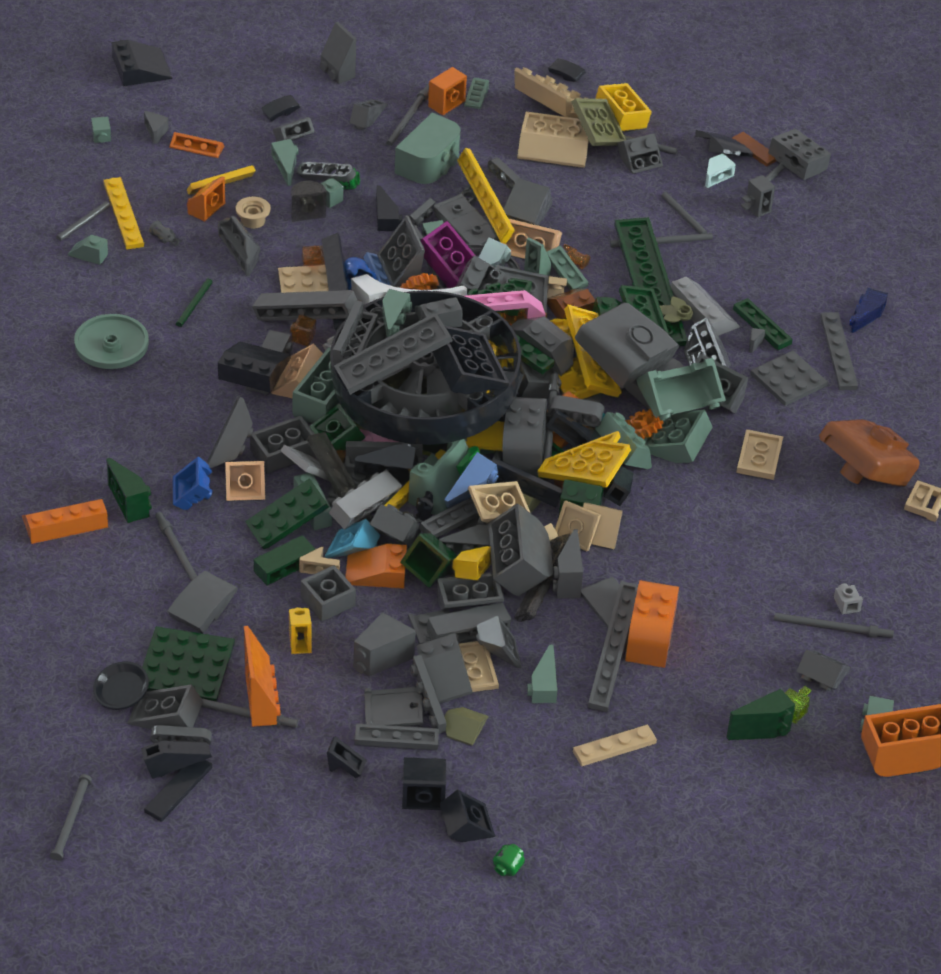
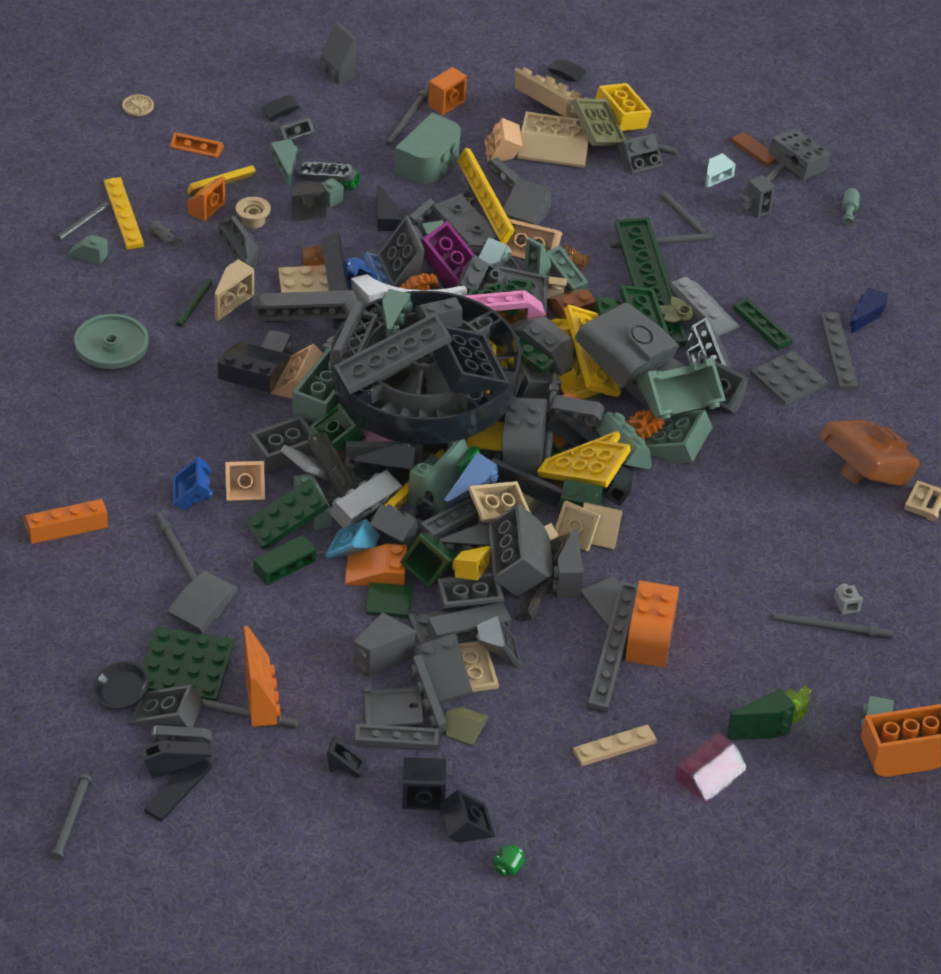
sand green brick [91,117,111,143] -> none
dark green slope [106,458,152,523] -> none
black slope [112,40,172,86] -> none
dark grey slope [144,111,169,144] -> none
dark grey wedge [206,396,253,468] -> none
yellow torso [289,607,312,654] -> none
clear orange brick [290,314,317,347] -> none
tan slope [299,547,340,574] -> none
dark grey brick [301,565,356,621] -> none
dark grey slope [349,99,388,130] -> none
sand green slope [464,78,489,109] -> none
sand green slope [527,645,557,703] -> none
black slope [695,130,753,157] -> none
tan plate [736,429,783,480] -> none
dark grey slope [749,328,765,353] -> none
dark grey slope [796,649,851,690] -> none
none -> tan wheel [122,94,154,116]
none -> tan slope [215,259,254,321]
none -> dark green piece [366,582,411,619]
none -> light nougat slope [484,118,522,162]
none -> slope [675,732,747,803]
none -> sand green piece [841,188,860,226]

